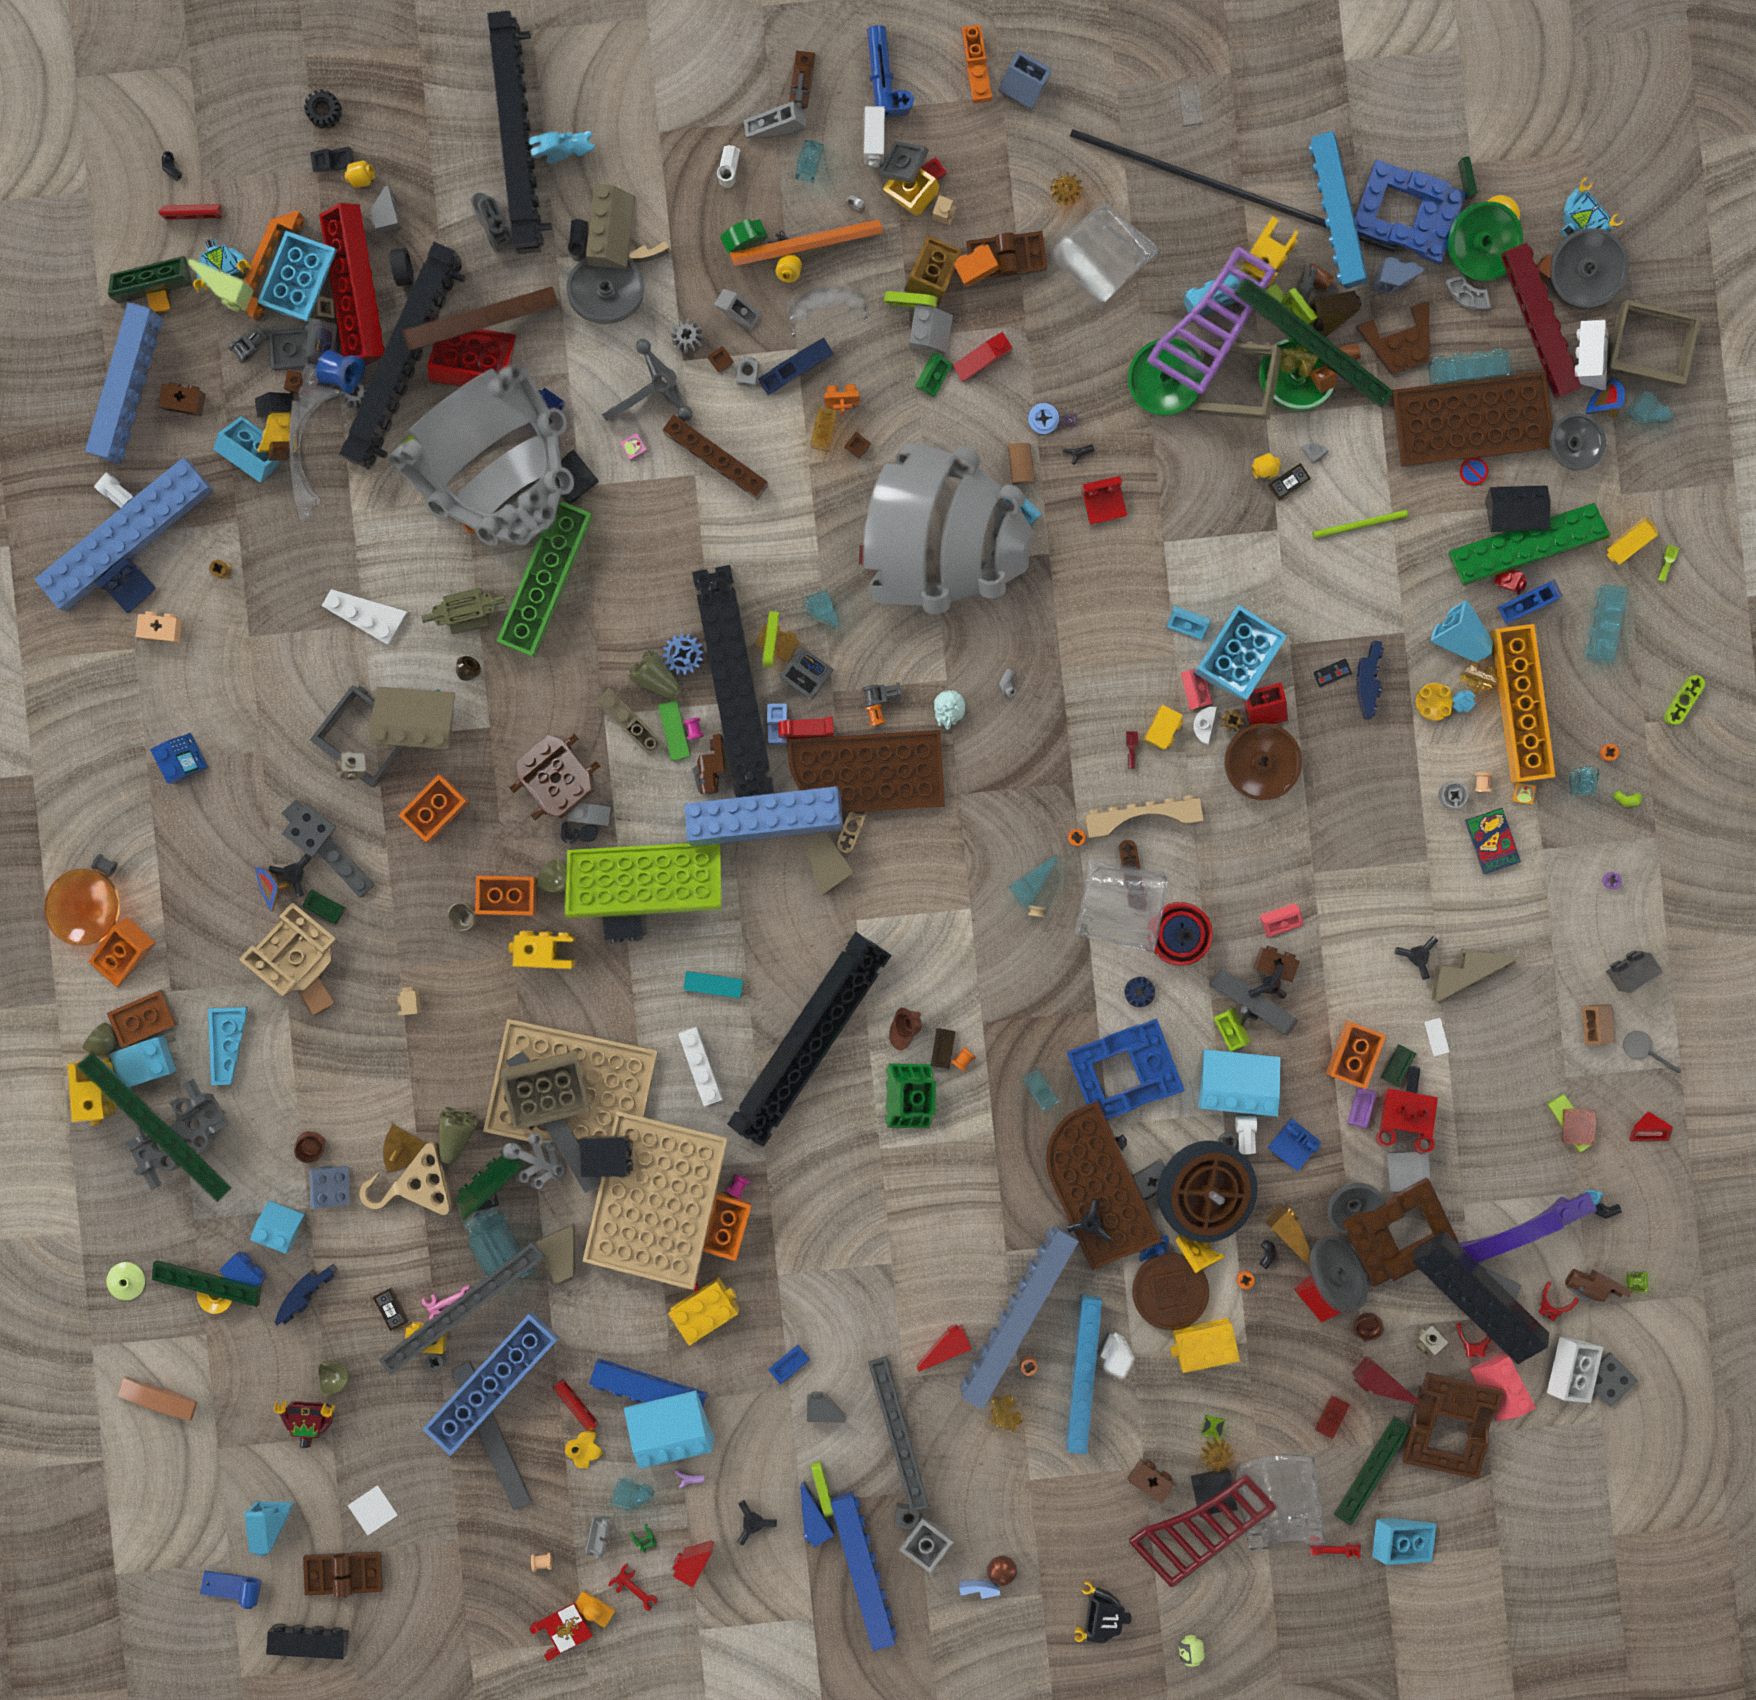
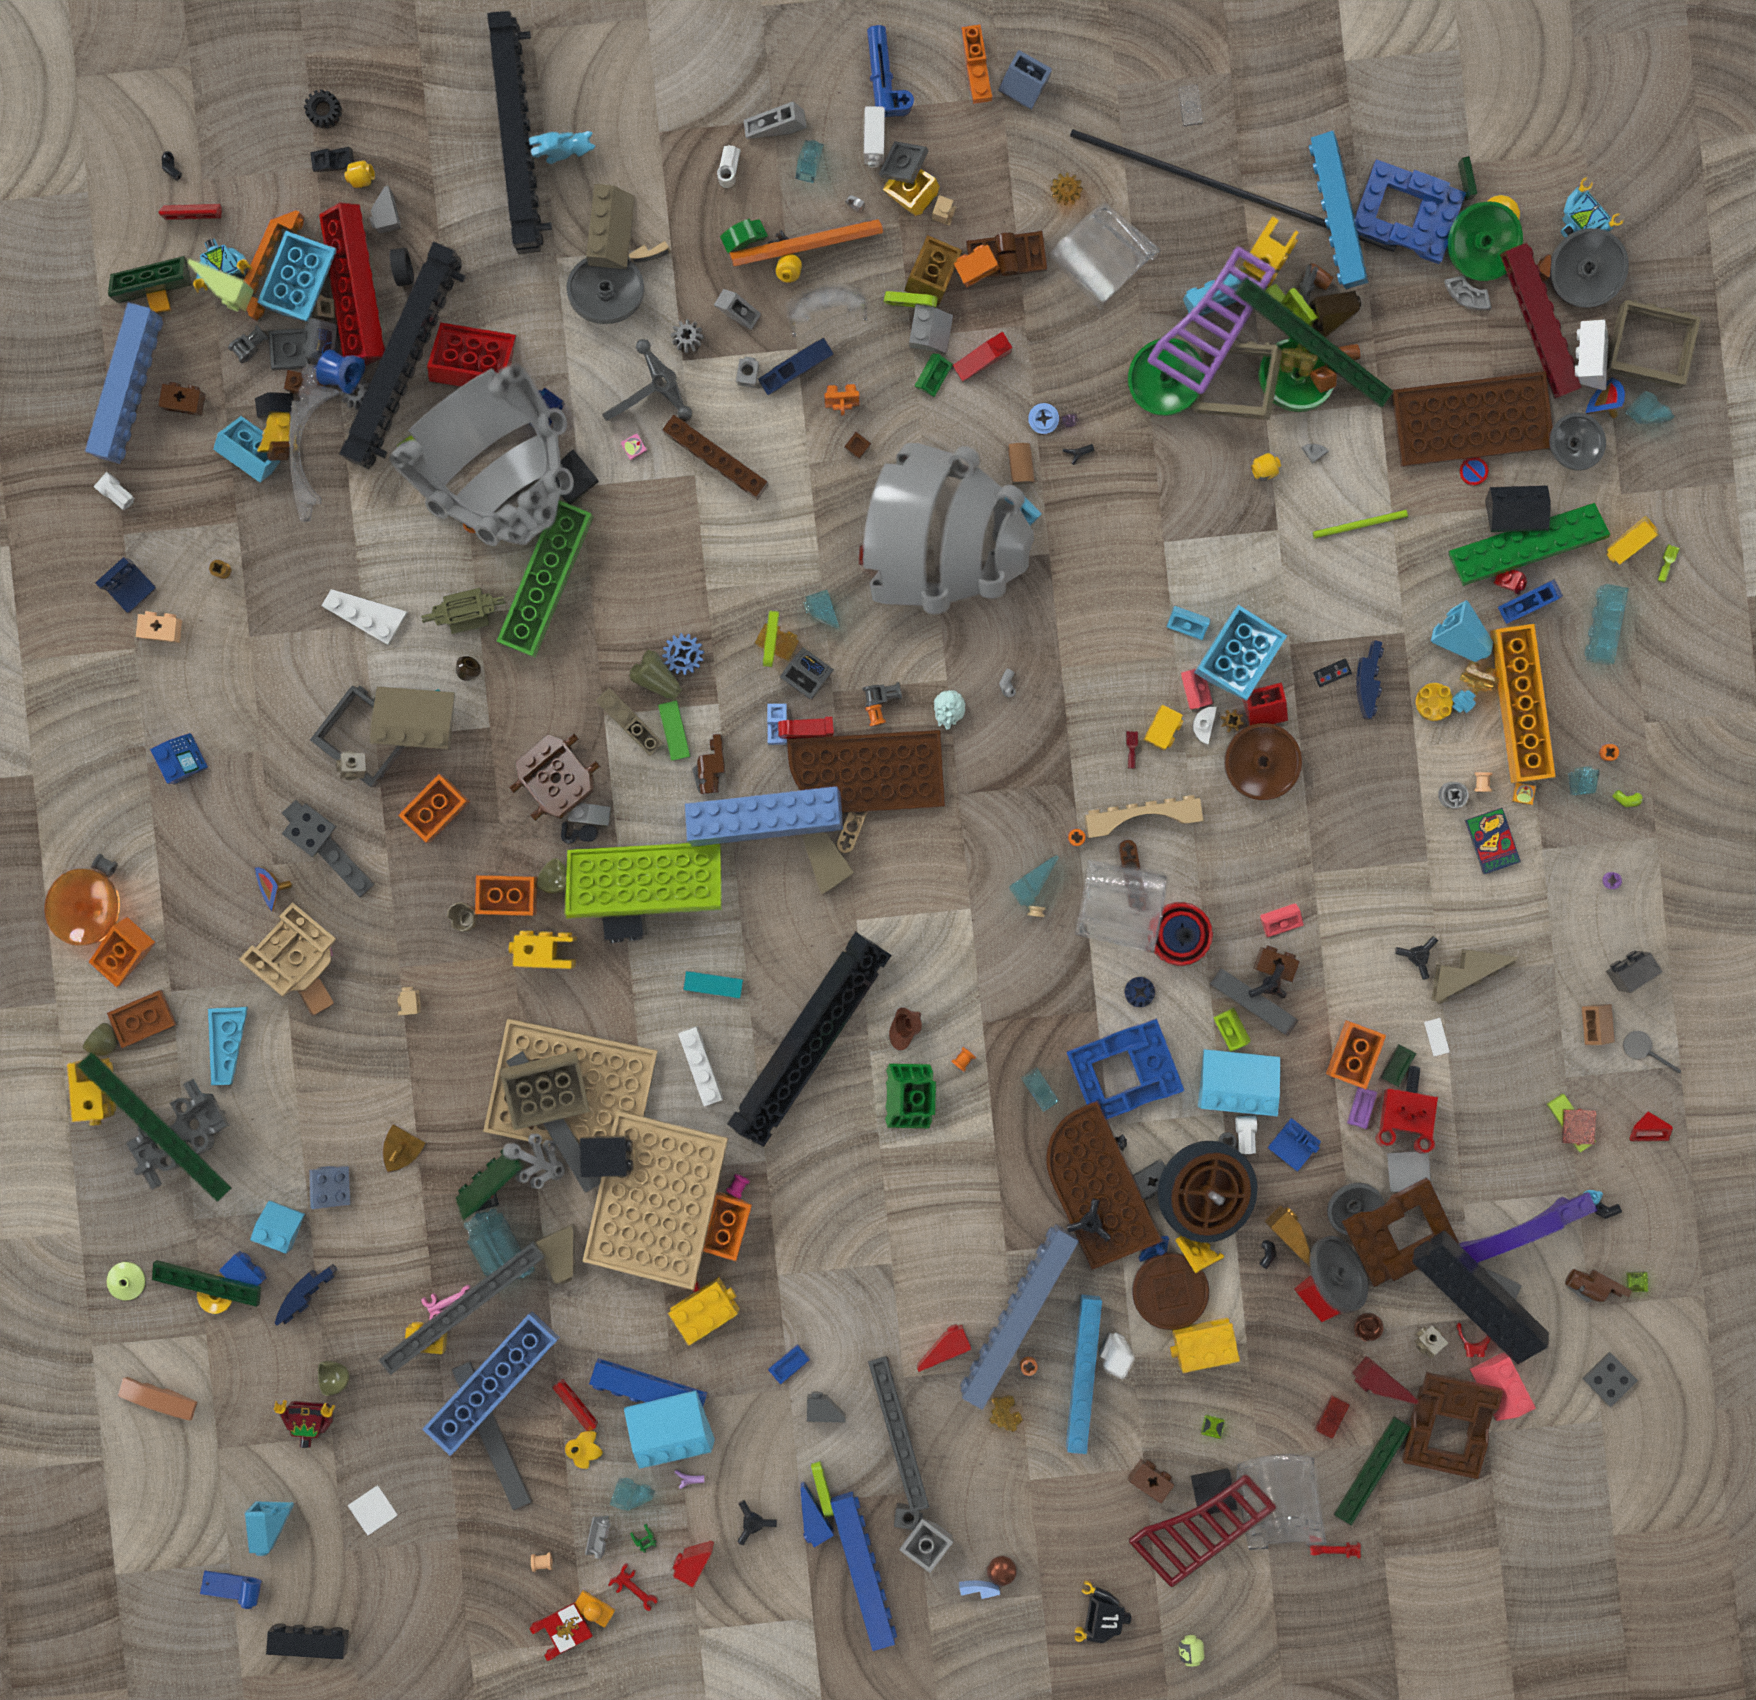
medium blue brick [34,457,214,611] -> none
medium azure slope [109,1035,176,1087] -> none
black piece [268,853,312,898] -> none
copper hair [294,1131,325,1163] -> none
dark green tile [302,889,346,924] -> none
reddish brown plate [303,1551,383,1598] -> none
tan piece [359,1141,453,1215] -> none
tile [373,1288,408,1331] -> none
reddish brown brick [402,286,559,351] -> none
dark grey bush [426,1353,446,1371] -> none
olive cone [439,1107,478,1163] -> none
dark grey piece [471,192,513,253] -> none
black piece [568,219,588,262] -> none
dark pink bush [683,718,704,740] -> none
black brick [692,565,775,798] -> none
reddish brown plate [707,346,734,374] -> none
reddish brown plate [789,51,815,109] -> none
clear yellow brick [810,407,838,452] -> none
red tile [921,157,947,181] -> none
dark brown tile [931,1028,956,1069] -> none
red bracket [1081,475,1127,525] -> none
clear yellow gear [1200,1438,1233,1472] -> none
orange bush [1236,1270,1255,1289] -> none
black bar [1240,1006,1258,1026] -> none
tile [1268,463,1311,501] -> none
reddish brown wing [1356,301,1429,375] -> none
medium azure slope [1372,1518,1437,1565] -> none
sand blue slope [1373,257,1424,295] -> none
clear light blue brick [1428,348,1512,385] -> none
red helmet [1538,1281,1579,1322] -> none
white slope [1547,1337,1604,1403] -> none
lime beam [1664,675,1705,725] -> none

